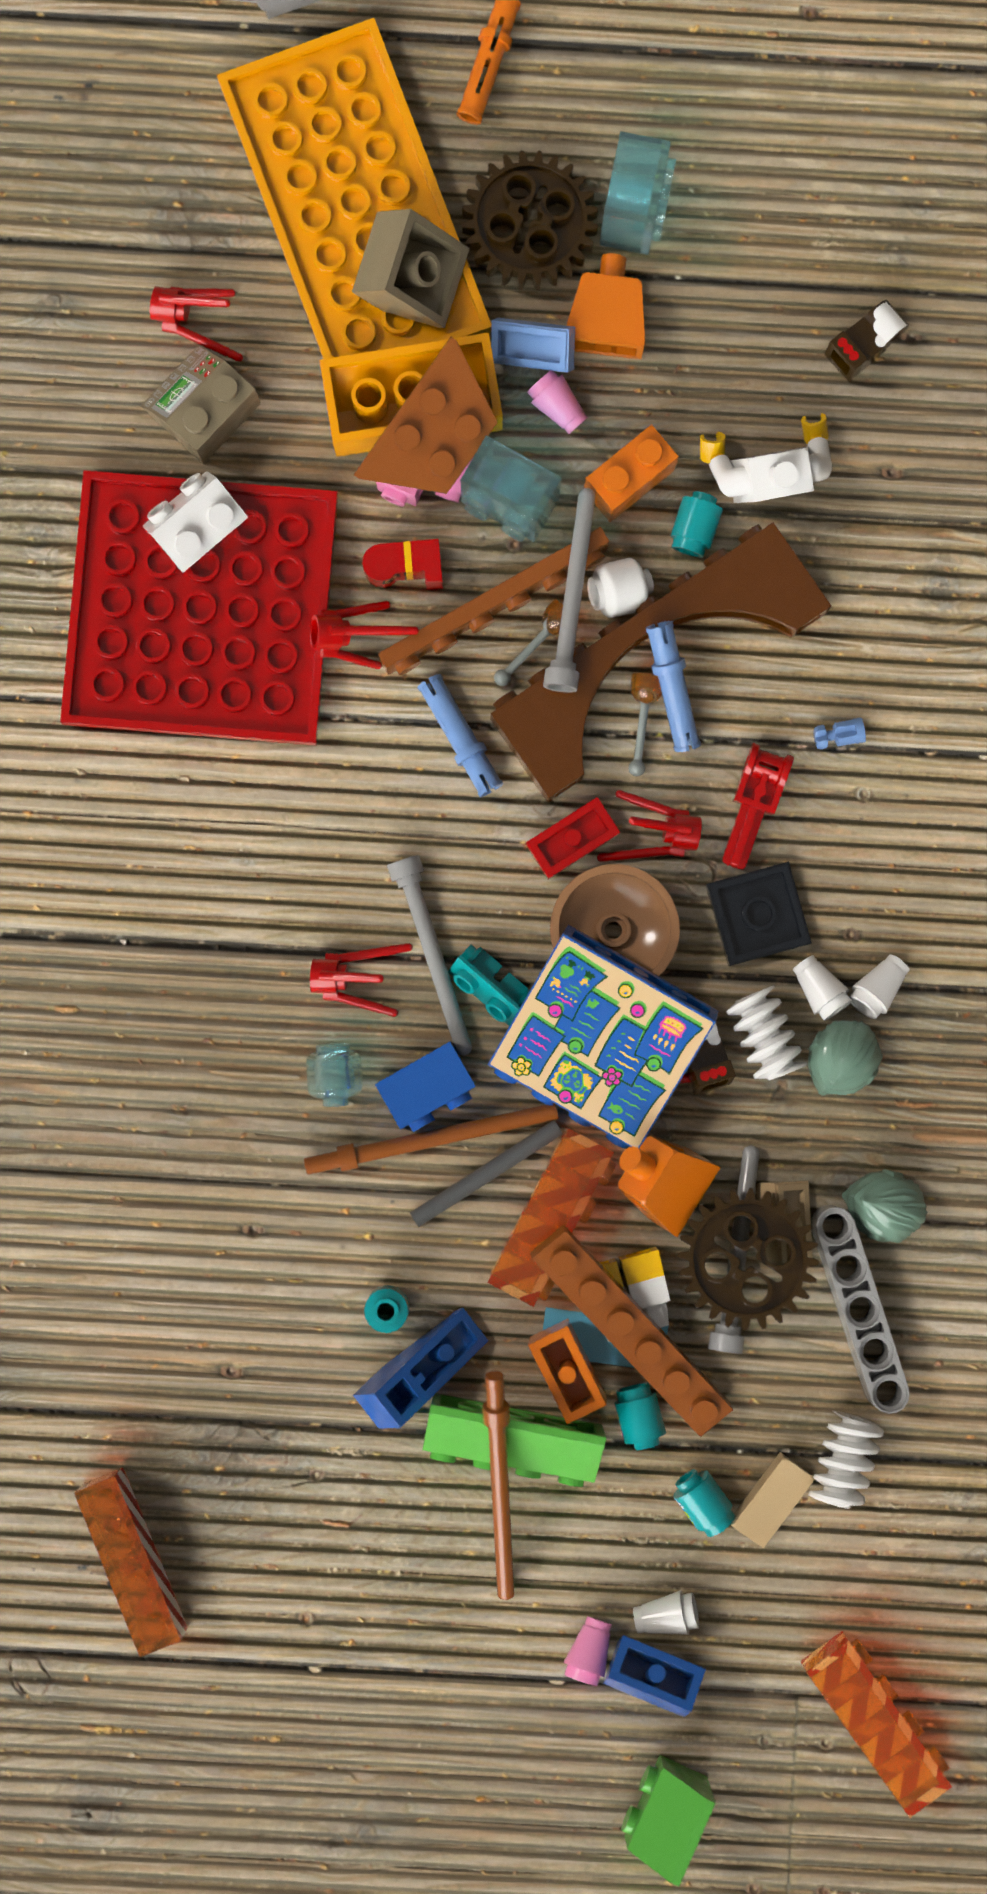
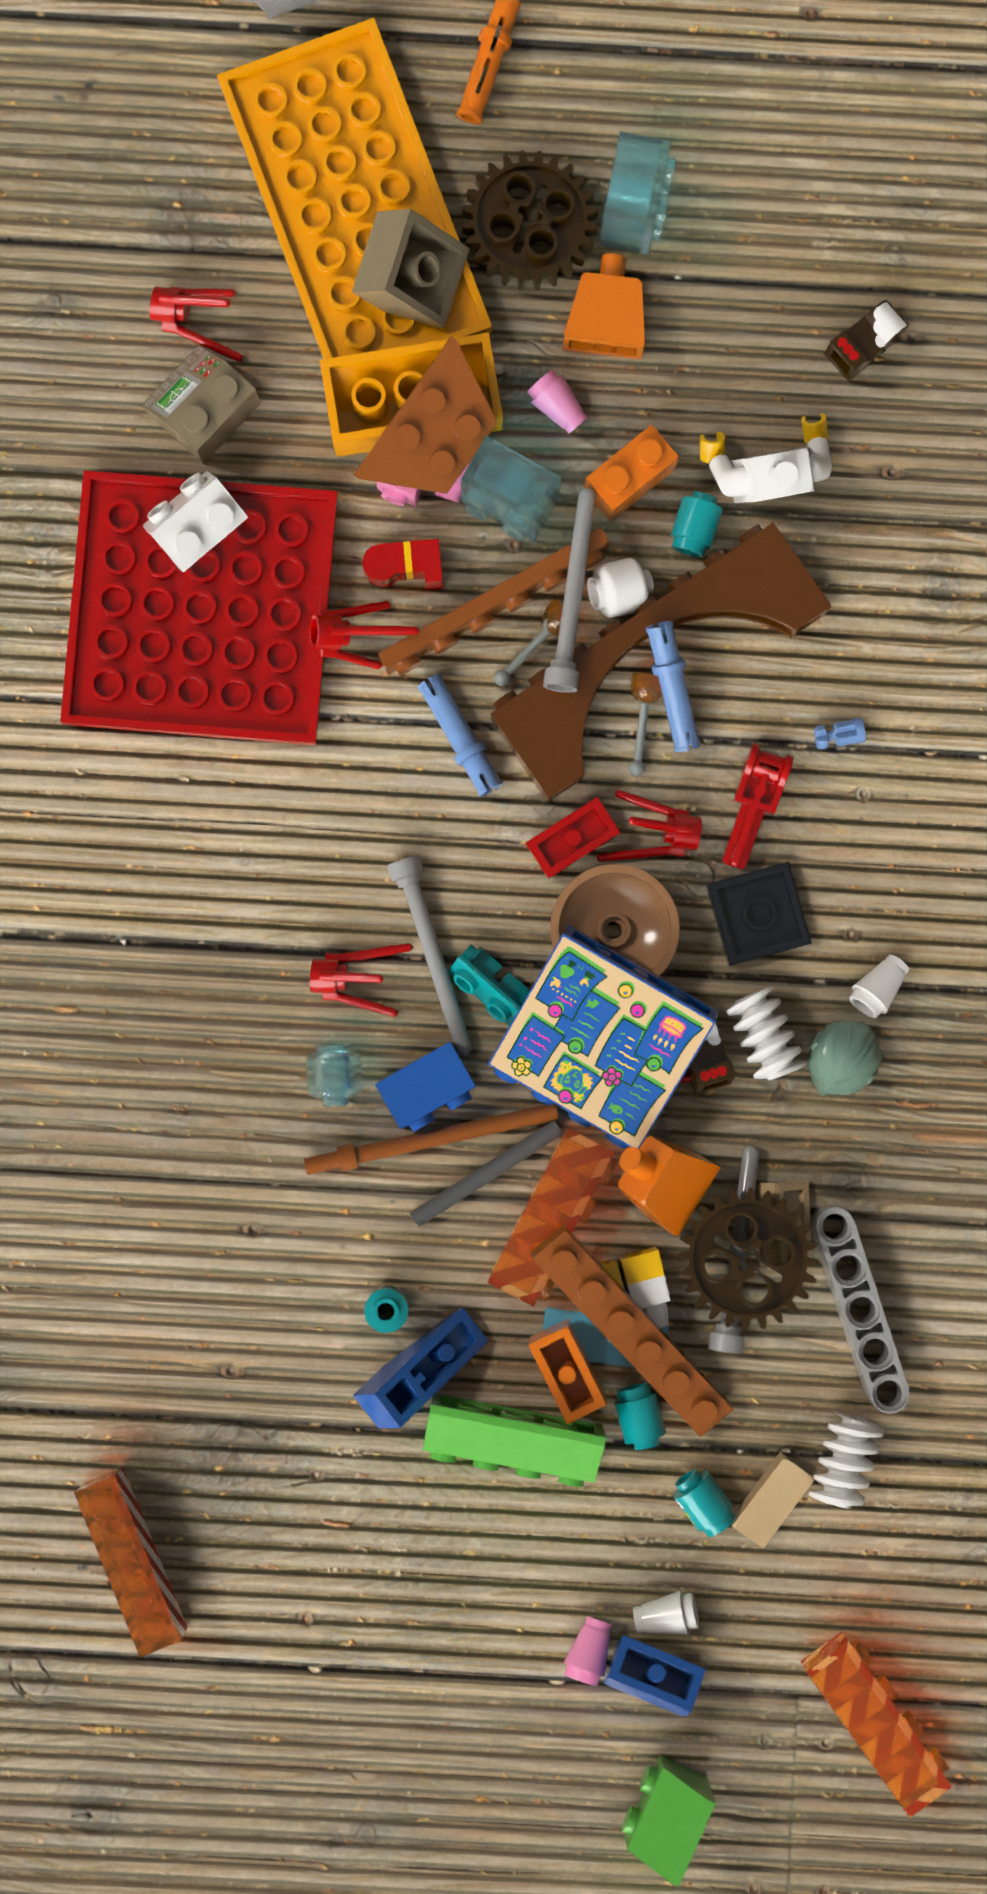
dark orange bar [482,1371,515,1600] -> none
medium blue tile [491,318,575,373] -> none
white cone [793,955,852,1021] -> none
sand green hair [842,1169,928,1243] -> none

